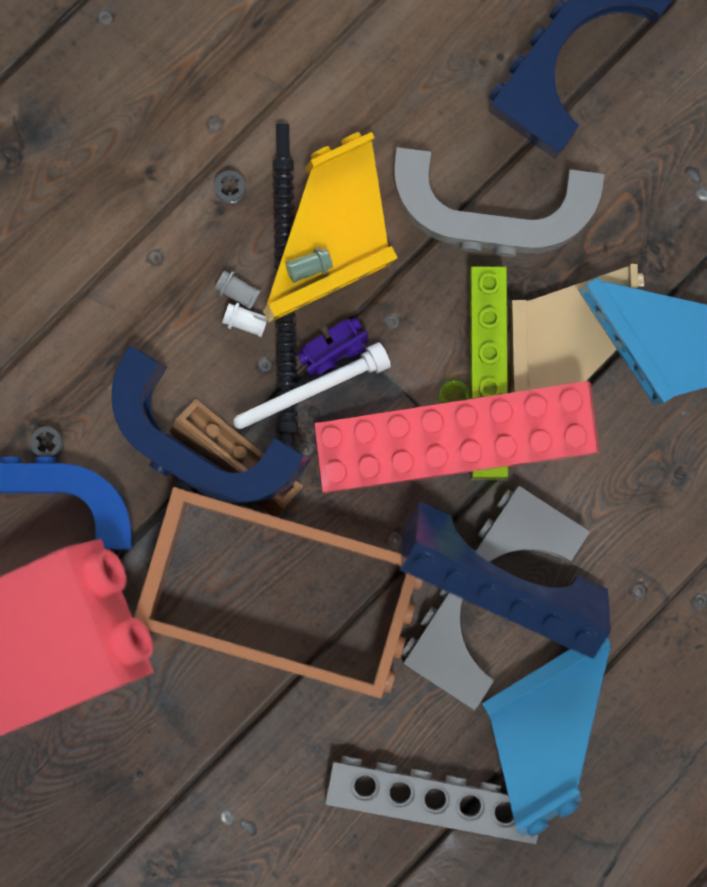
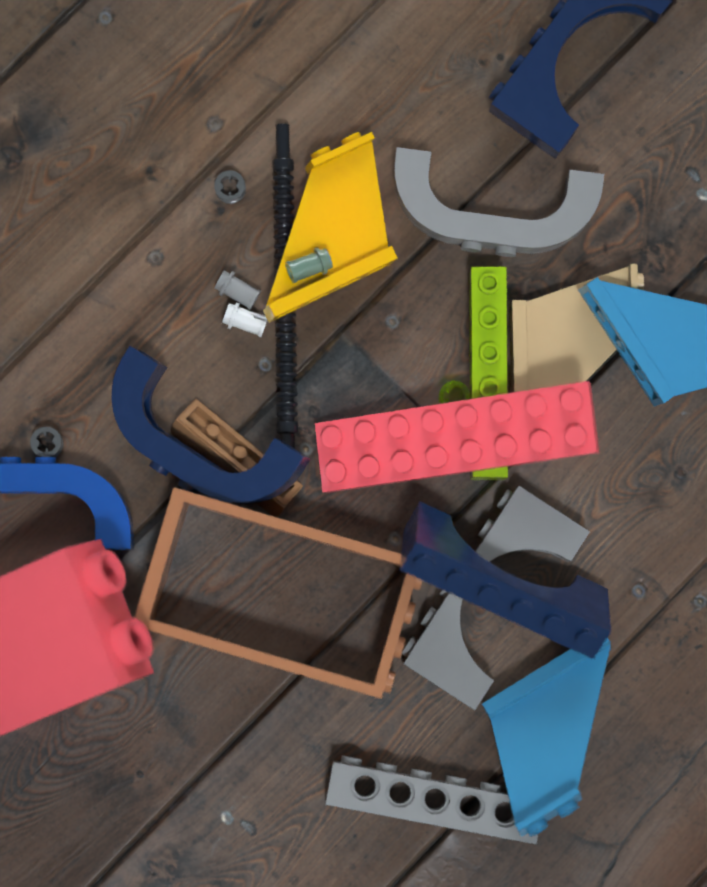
white piece [233,342,391,429] -> none
dark purple hinge [297,317,369,378] -> none

